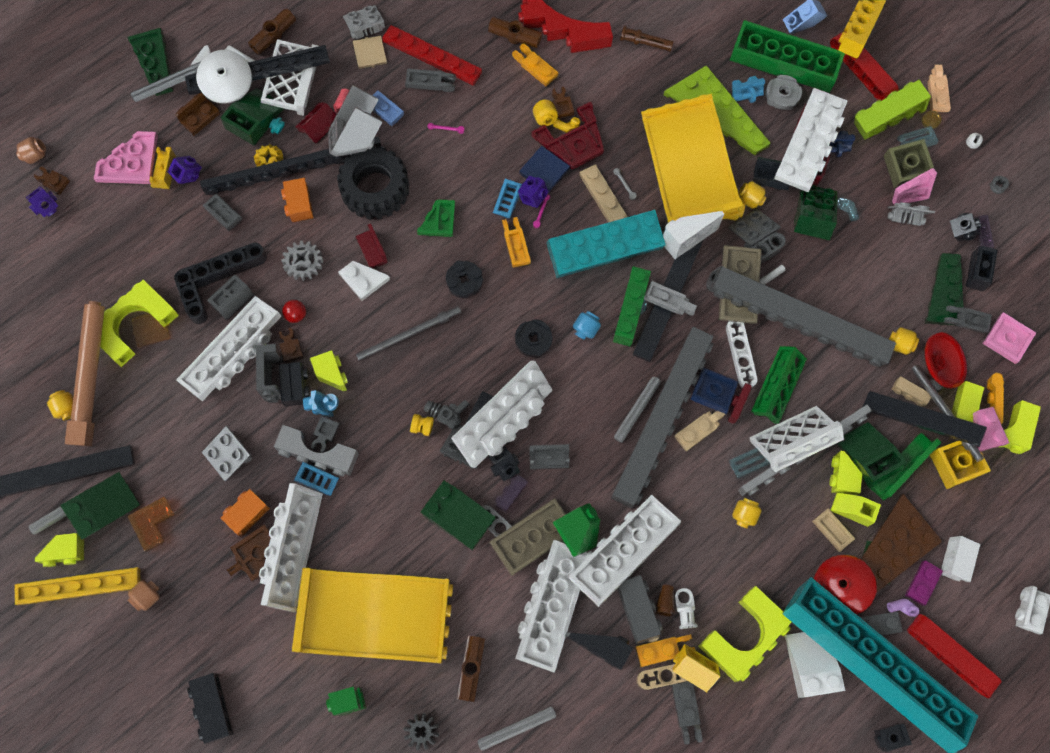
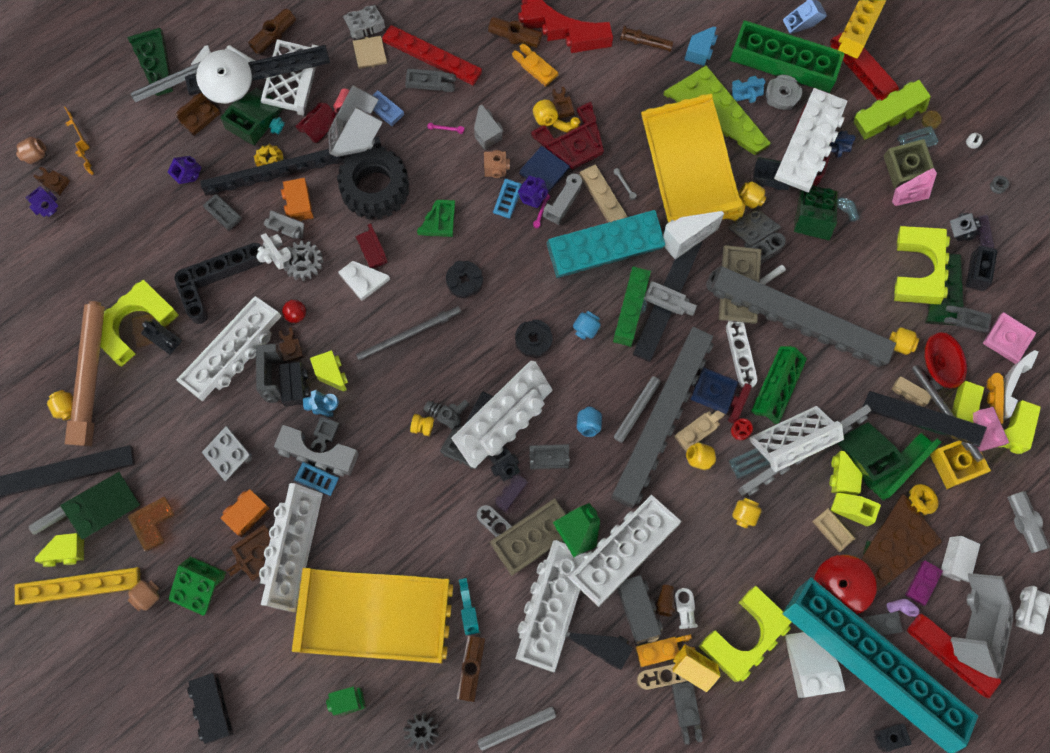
bright pink plate [94,131,158,184] -> none
yellow hinge [149,147,176,189] -> none
dark grey hinge [207,275,254,321] -> none
dark green slope [420,480,496,551] -> none
light orange hinge [502,217,531,268] -> none
light grey hinge [887,202,935,226] -> none
light nougat hinge [927,65,951,112] -> none
none -> light orange piece [64,107,94,175]
none -> black hinge [141,319,182,355]
none -> green bracket [169,556,226,616]
none -> white hips [257,233,291,270]
none -> light grey hinge [264,210,304,239]
none -> teal piece [459,578,480,636]
none -> light grey slope [474,105,503,150]
none -> nougat brick [484,150,510,178]
none -> light grey leg [543,174,582,225]
none -> dark azure head [577,407,602,437]
none -> dark azure slope [685,26,718,66]
none -> yellow head [686,442,716,470]
none -> red wheel [731,418,753,441]
none -> neon yellow arch [894,226,950,305]
none -> yellow gear [908,484,938,515]
none -> light grey windscreen [951,573,1013,678]
none -> white slope [1003,350,1038,421]
none -> light grey piece [1007,491,1050,553]

